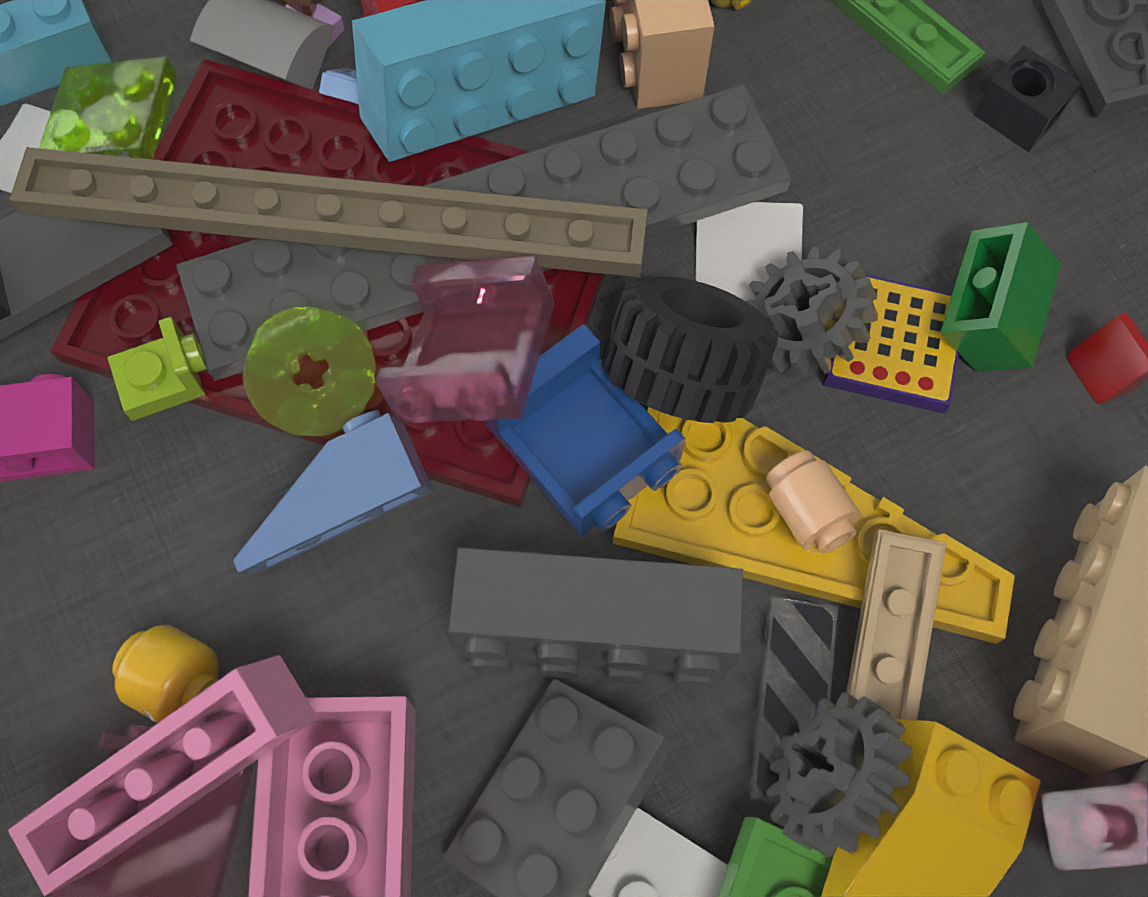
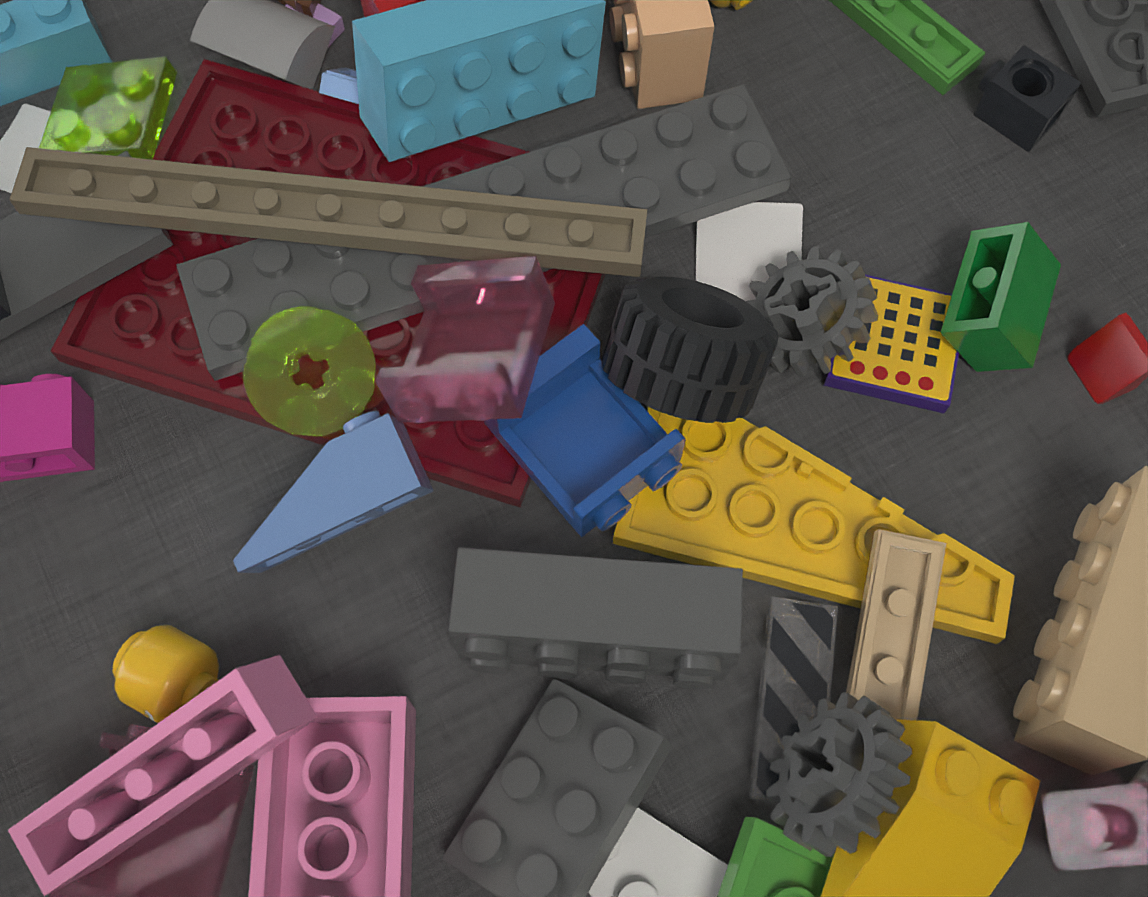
lime bracket [107,317,207,421] -> none
light nougat brick [766,450,861,554] -> none

